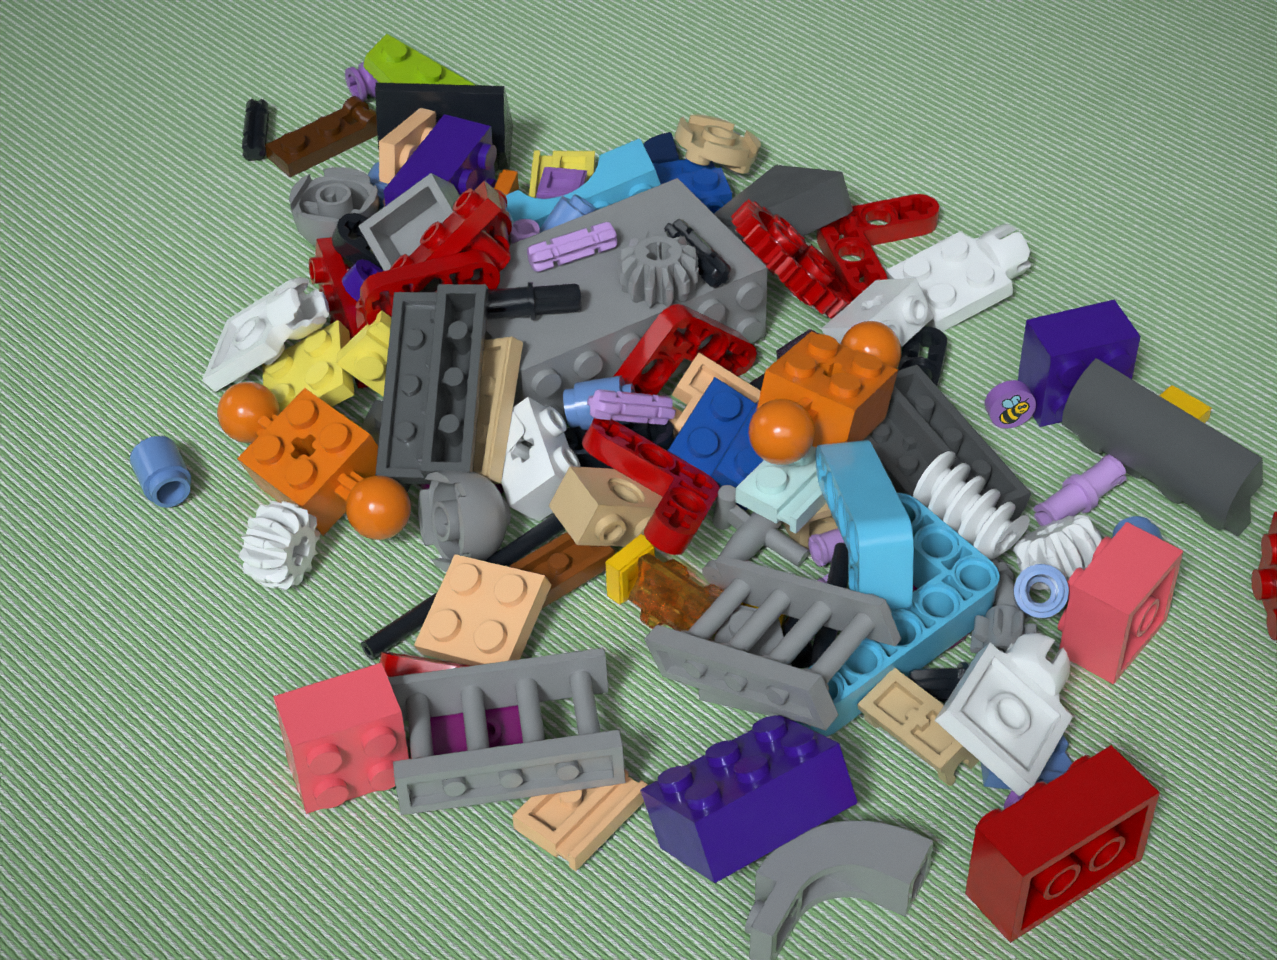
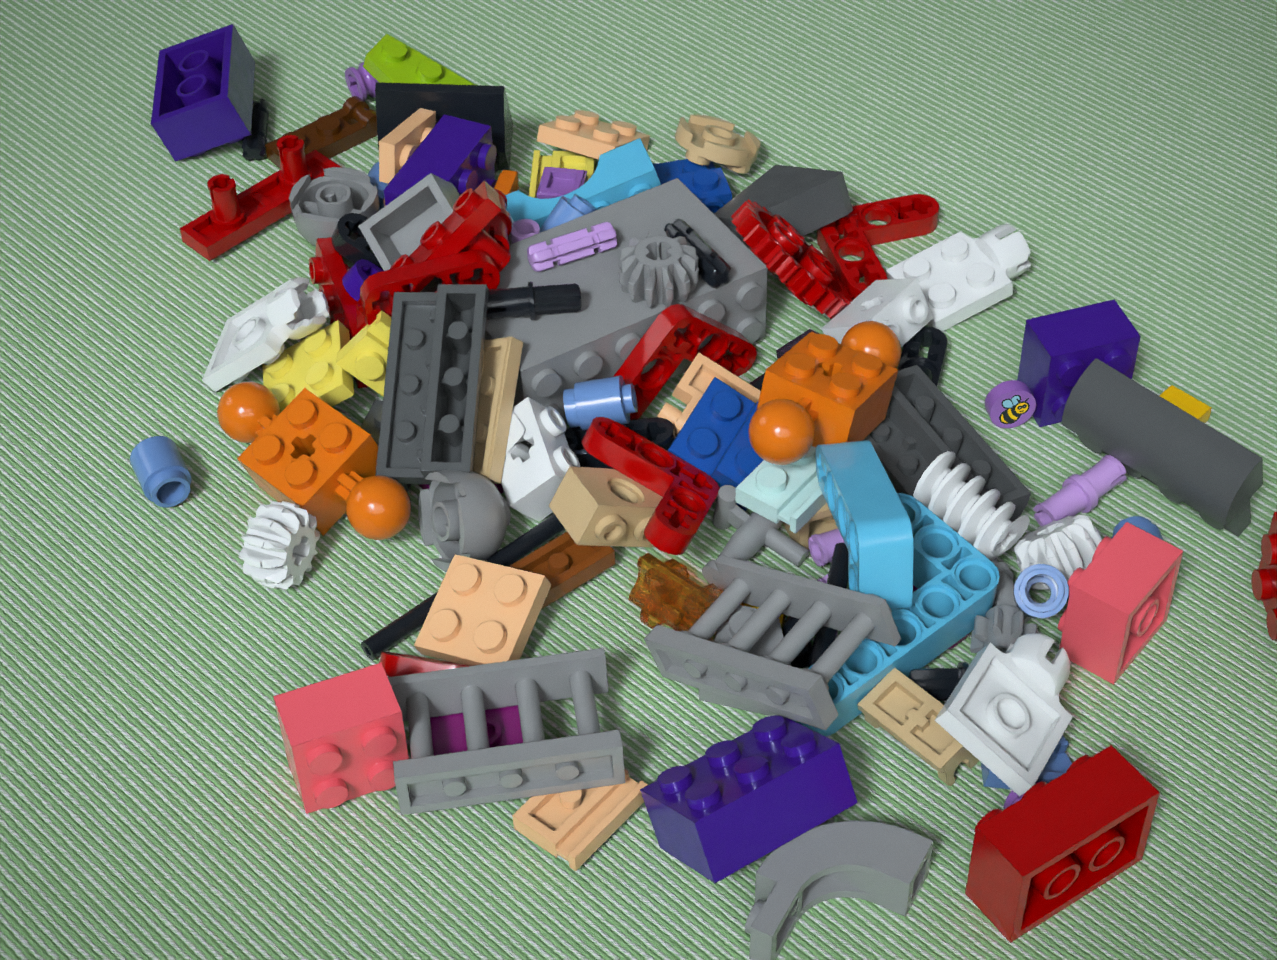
lavender axle [587,389,676,425] -> none
yellow tile [605,534,655,605] -> none
dark blue tile [643,132,679,164] -> none
none -> dark purple brick [151,24,255,161]
none -> red plate [180,135,341,261]
none -> light nougat plate [537,110,650,160]

